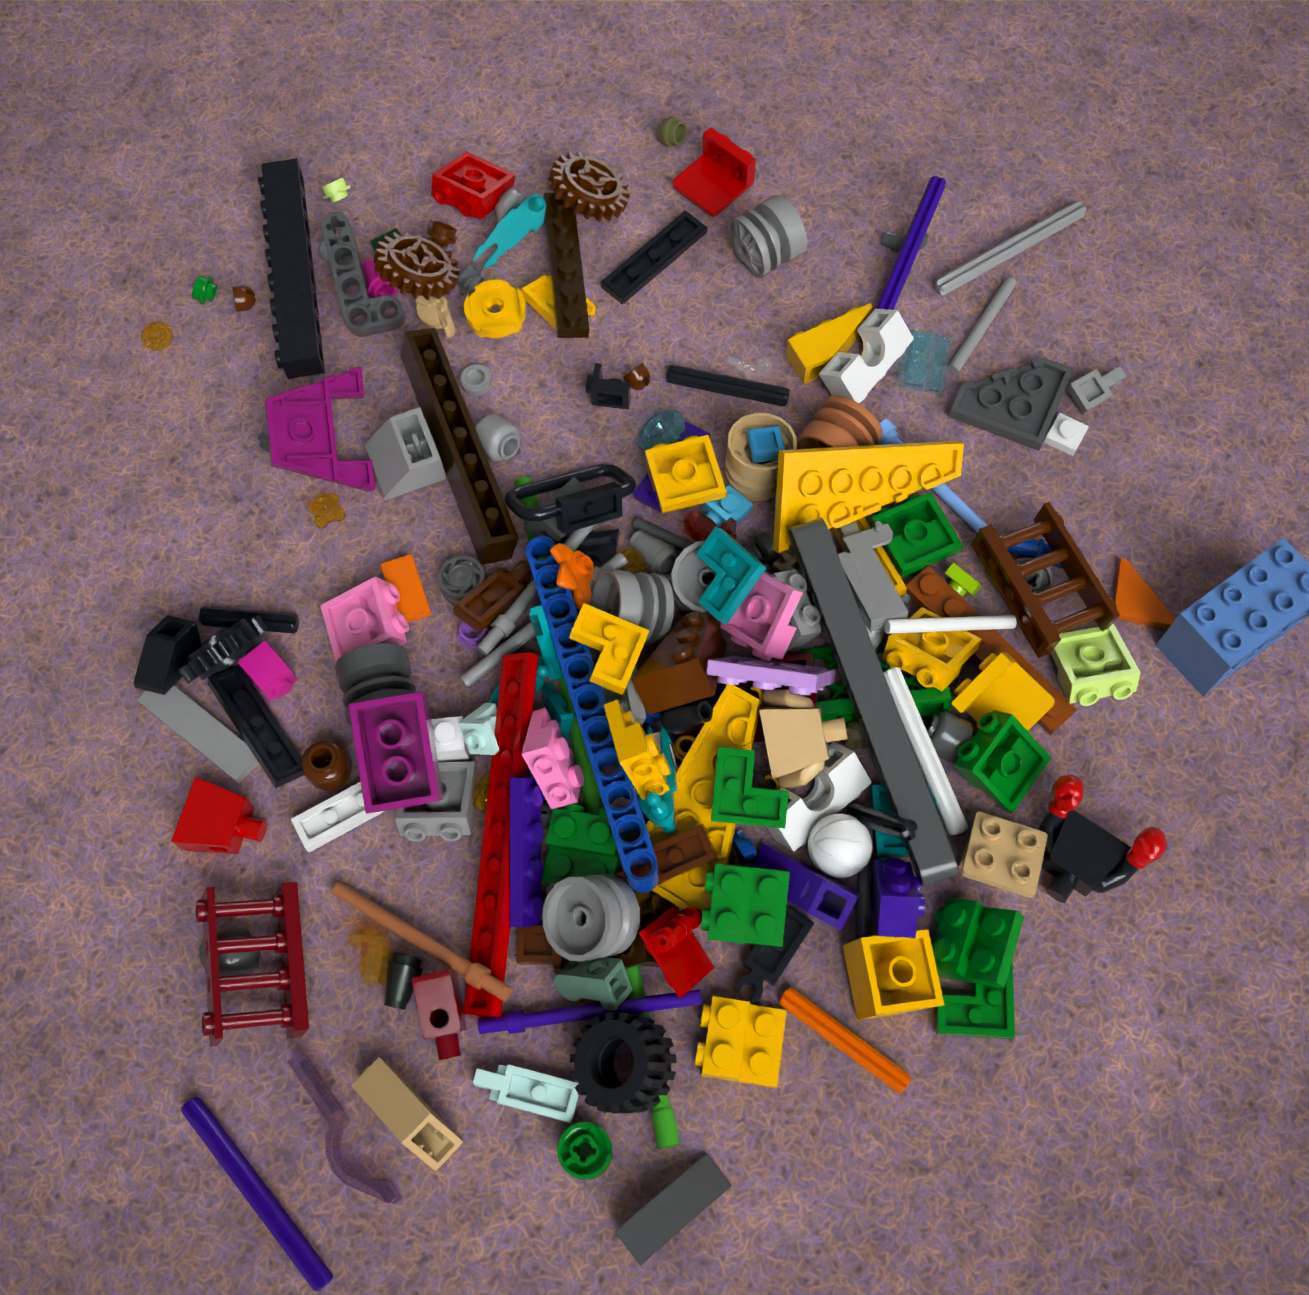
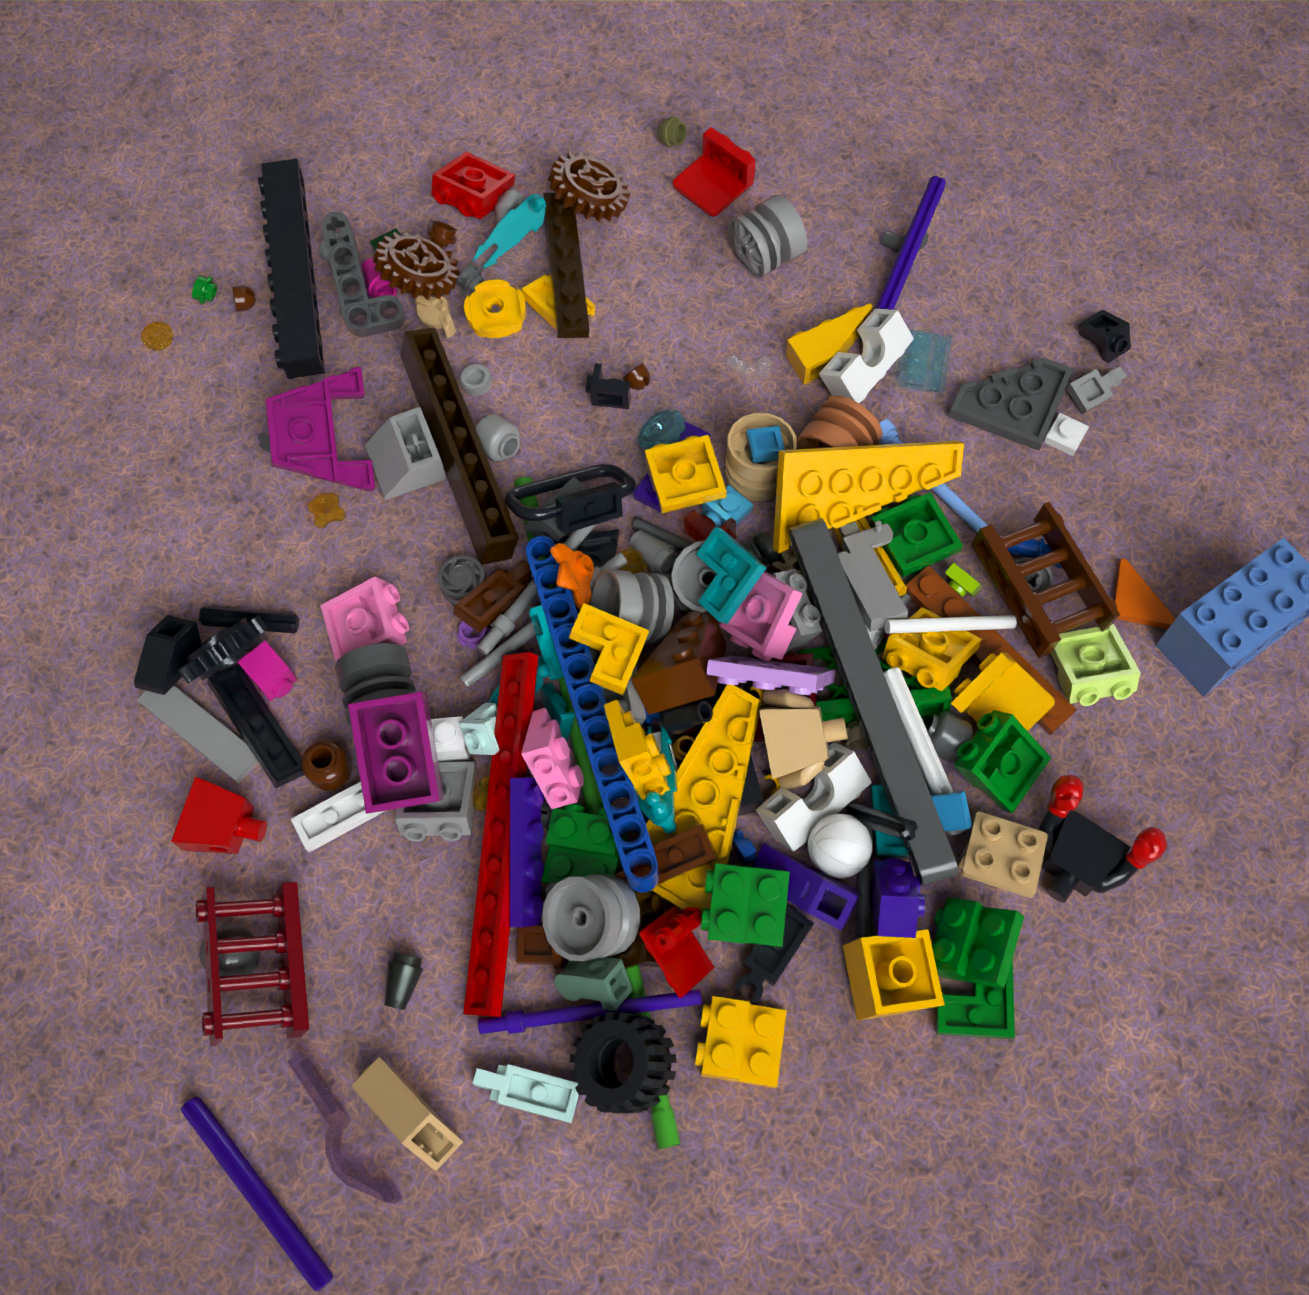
yellowish green plate [322,178,350,203] -> none
nougat bar [332,881,513,1002] -> none
clear yellow bracket [348,929,392,988] -> none
orange tile [380,554,432,623] -> none
dark red torso [411,970,467,1060] -> none
green wheel [557,1122,613,1180] -> none
black tile [601,210,707,305] -> none
dark grey slope [615,1154,732,1266] -> none
black axle [666,364,790,407] -> none
green plate [711,747,789,829] -> none
orange axle [779,987,911,1093] -> none
light grey axle [933,200,1086,296] -> none
light grey bar [947,277,1017,375] -> none
none -> dark azure tile [931,791,972,831]
none -> black bracket [1079,309,1131,363]

